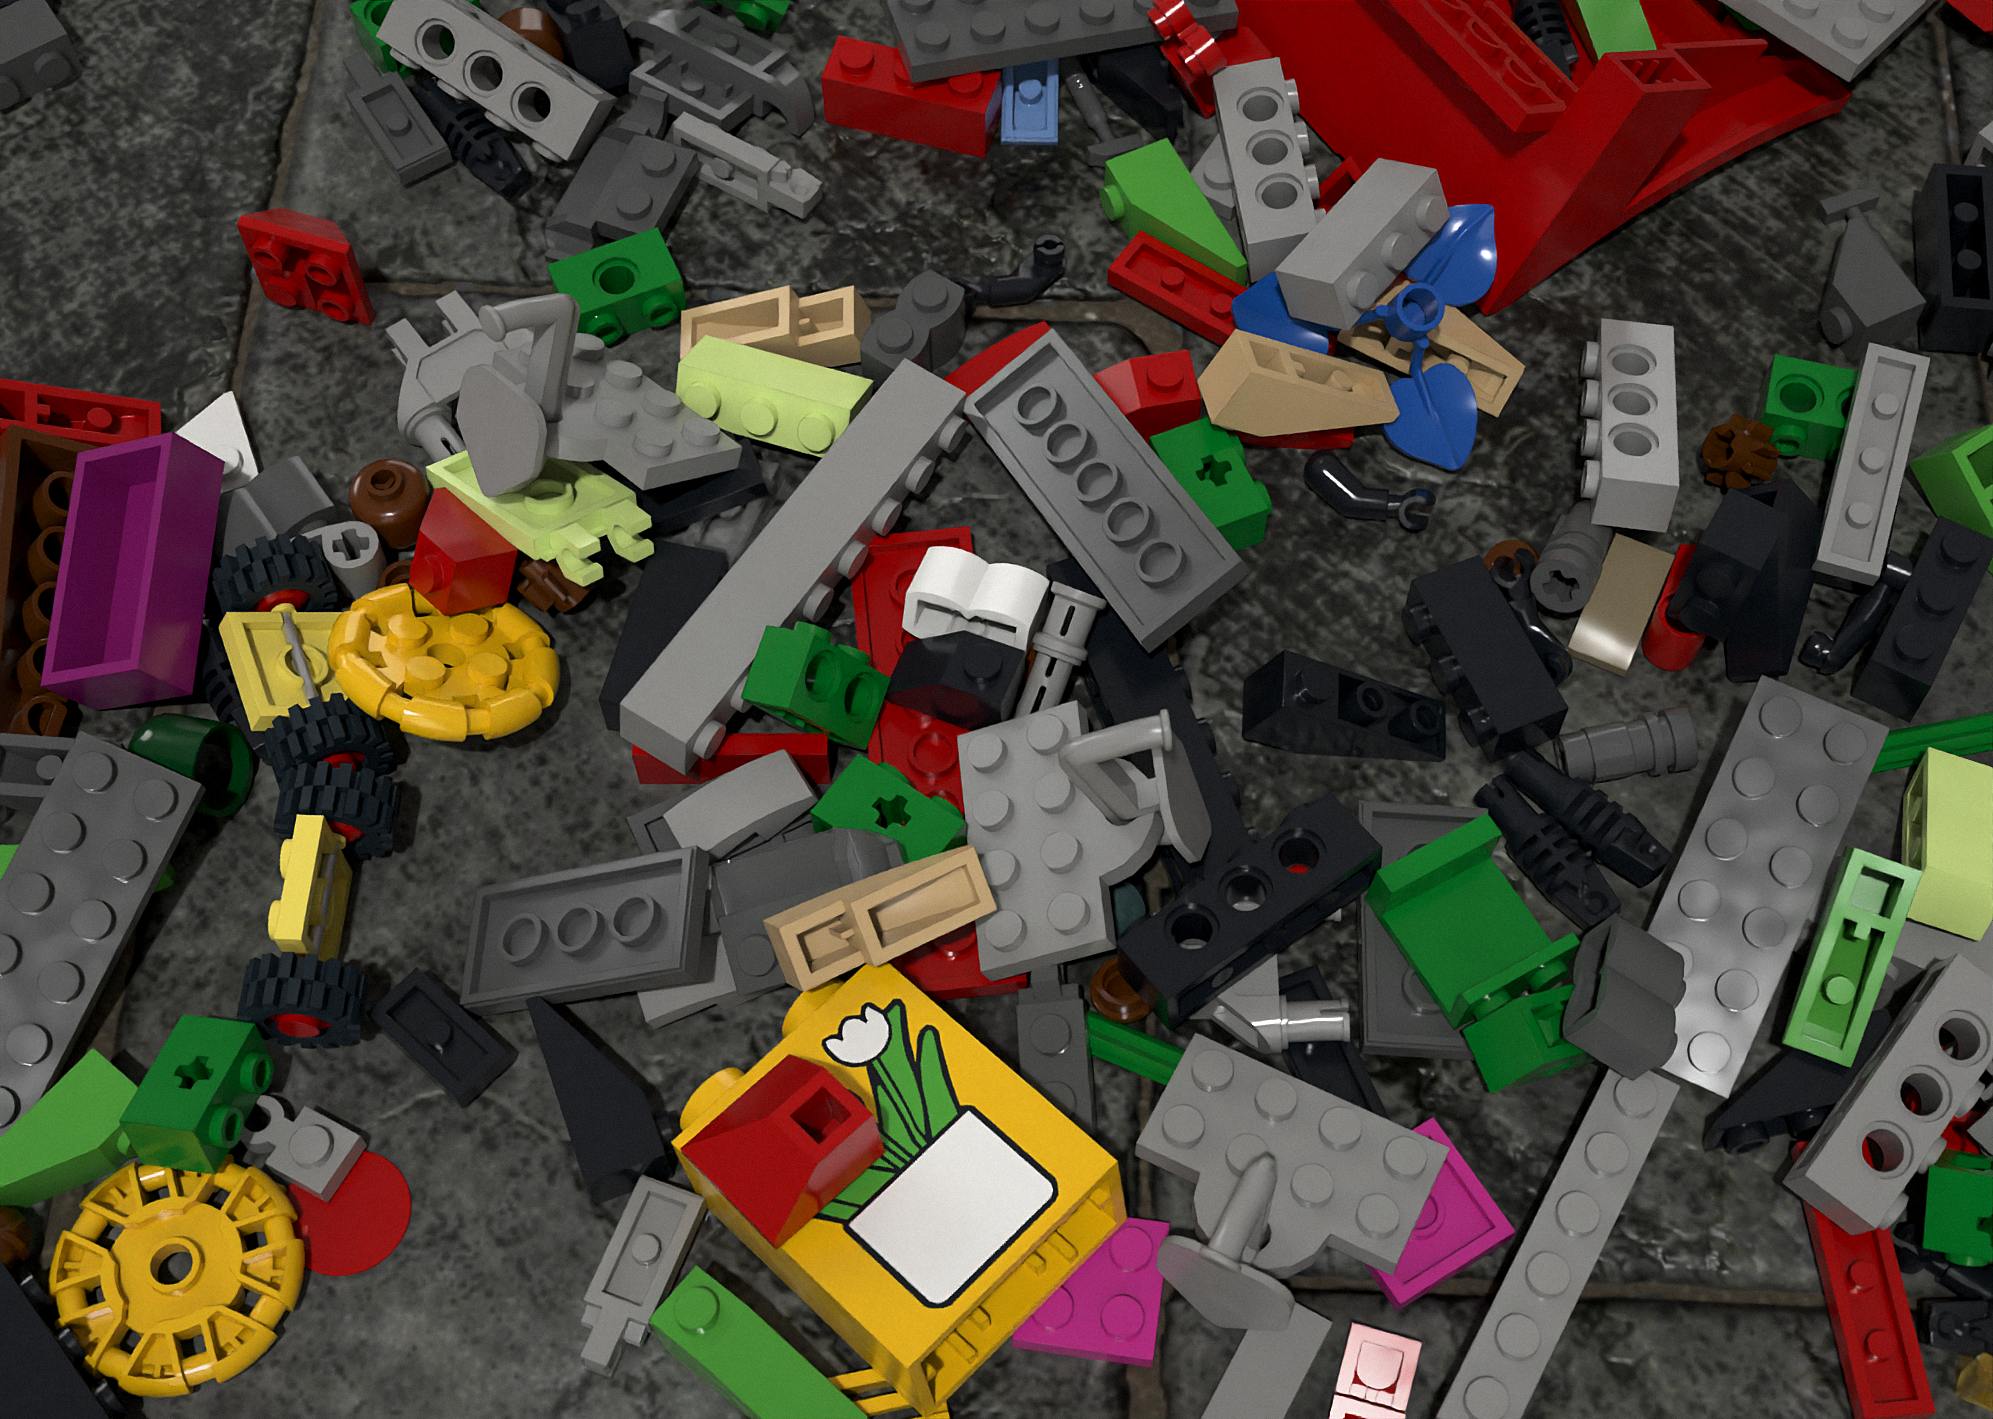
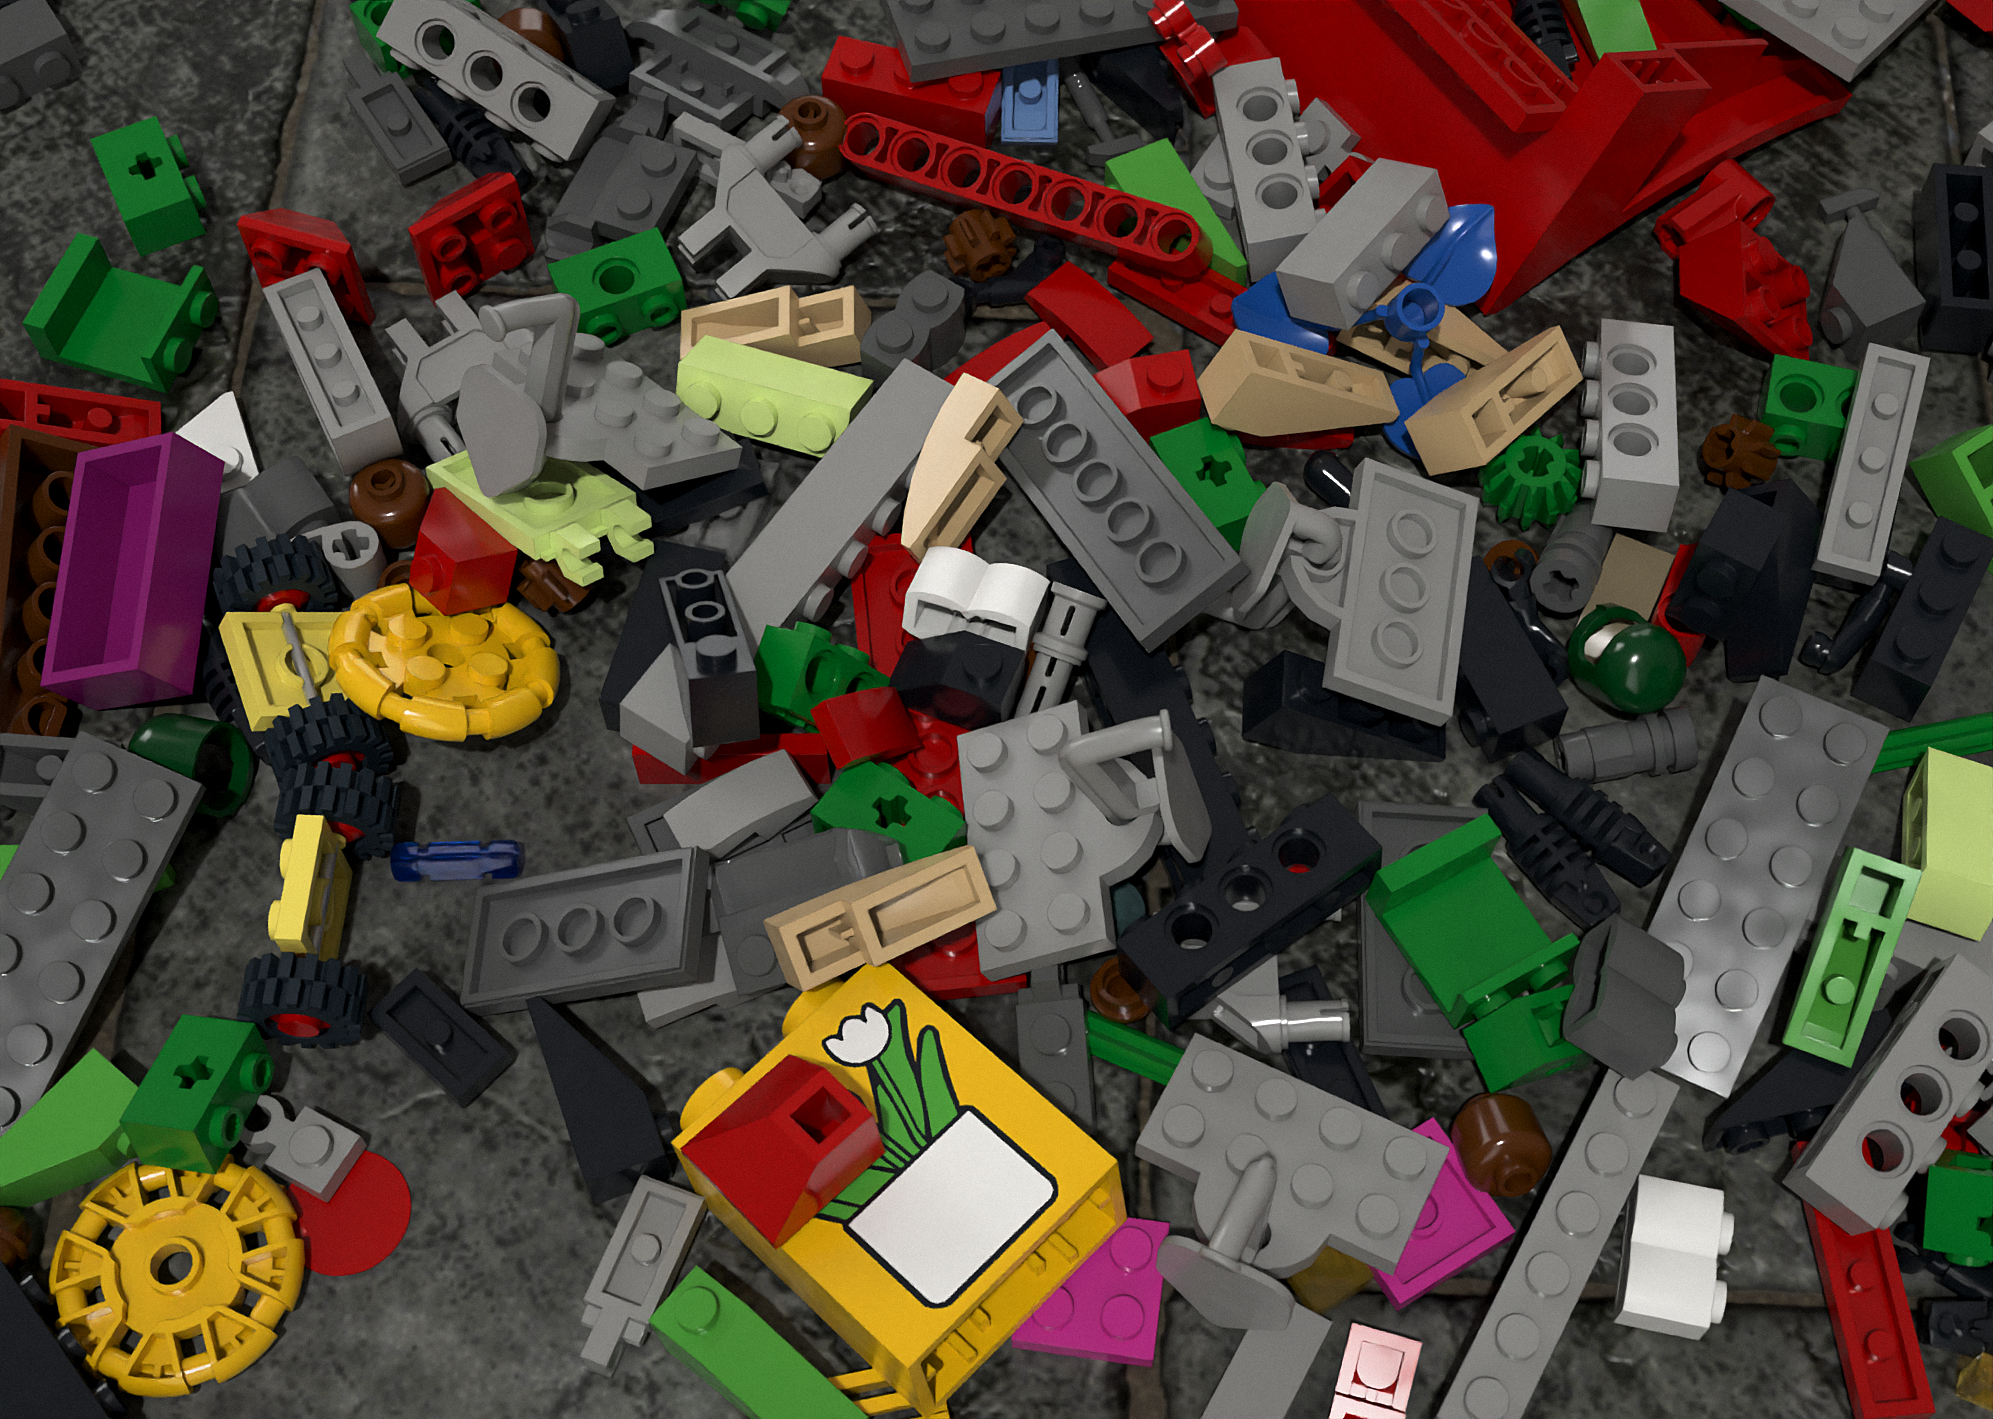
none -> green panel [22,232,219,394]
none -> green brick [90,116,207,257]
none -> light grey window [262,267,403,477]
none -> clear blue axle [390,839,521,882]
none -> red slope [408,172,535,308]
none -> black slope [658,569,760,748]
none -> light grey connector [677,114,878,301]
none -> reddish brown head [776,95,848,180]
none -> red slope [810,687,922,770]
none -> red beam [839,112,1213,278]
none -> tan slope [901,372,1024,565]
none -> reddish brown gear [943,209,1017,282]
none -> red slope [1023,261,1154,372]
none -> light grey plate [1202,457,1479,727]
none -> clear yellow tile [1285,1246,1374,1316]
none -> light grey plate [1296,97,1375,181]
none -> tan slope [1404,325,1584,476]
none -> reddish brown head [1450,1093,1552,1197]
none -> green gear [1477,424,1583,532]
none -> dark green helmet [1568,602,1687,715]
none -> white brick [1613,1174,1734,1340]
none -> red piece [1653,158,1776,261]
none -> red slope [1679,219,1813,361]

